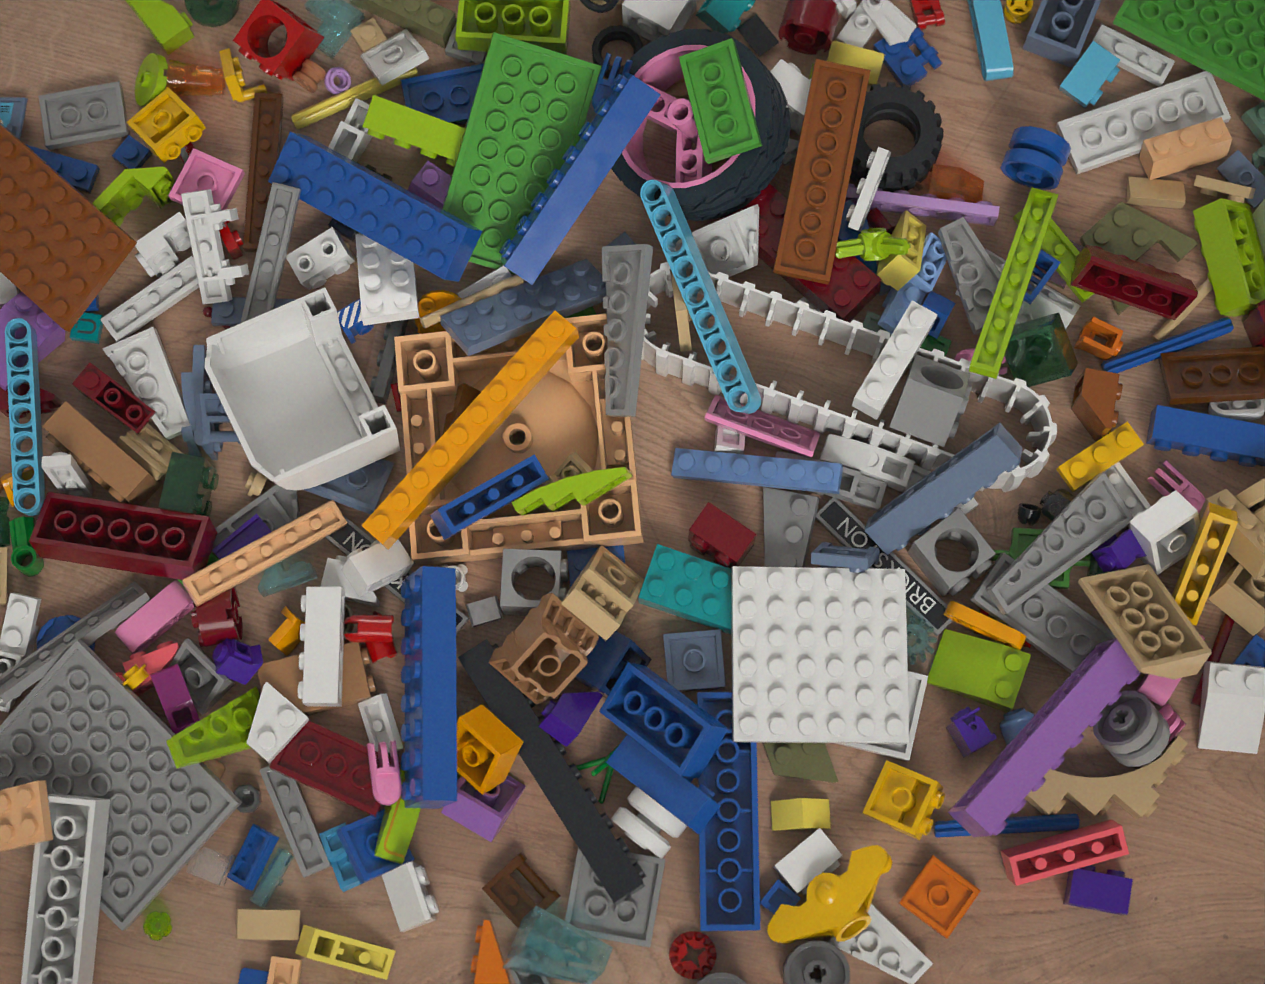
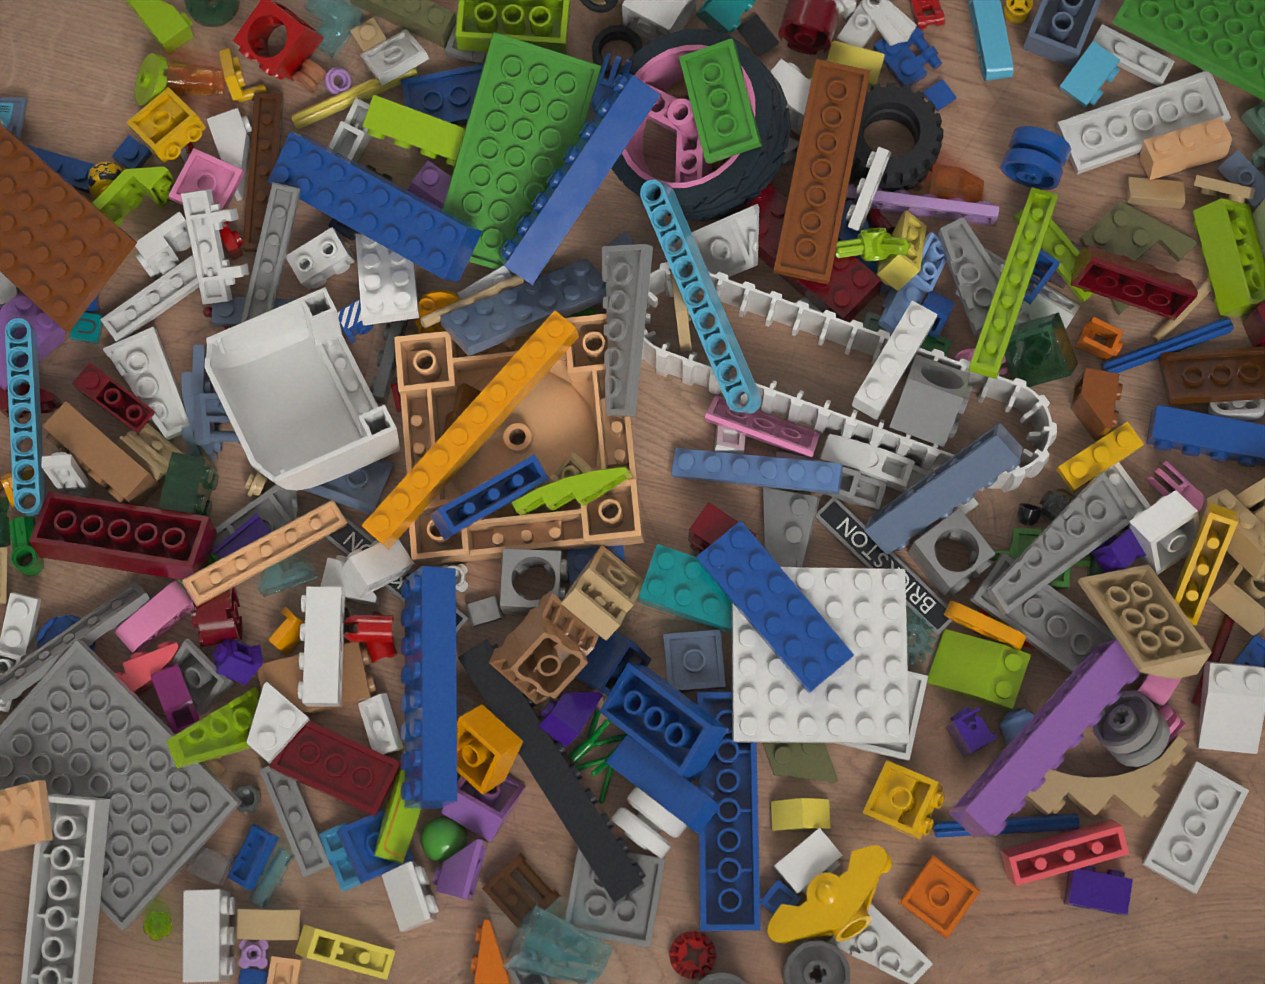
light grey plate [39,81,129,150] -> none
yellow plate [122,664,149,690] -> none
bright pink arm [367,741,402,805] -> none
sand blue plate [811,542,880,573] -> none
none -> yellow head [88,162,123,199]
none -> white brick [183,889,235,983]
none -> white slope [207,108,252,201]
none -> lavender plate [239,939,269,969]
none -> bright green hair [420,816,468,862]
none -> medium lavender slope [433,839,488,901]
none -> green plant [568,710,632,764]
none -> blue plate [695,521,854,694]
none -> blue piece [923,79,957,111]
none -> white plate [1141,761,1249,894]

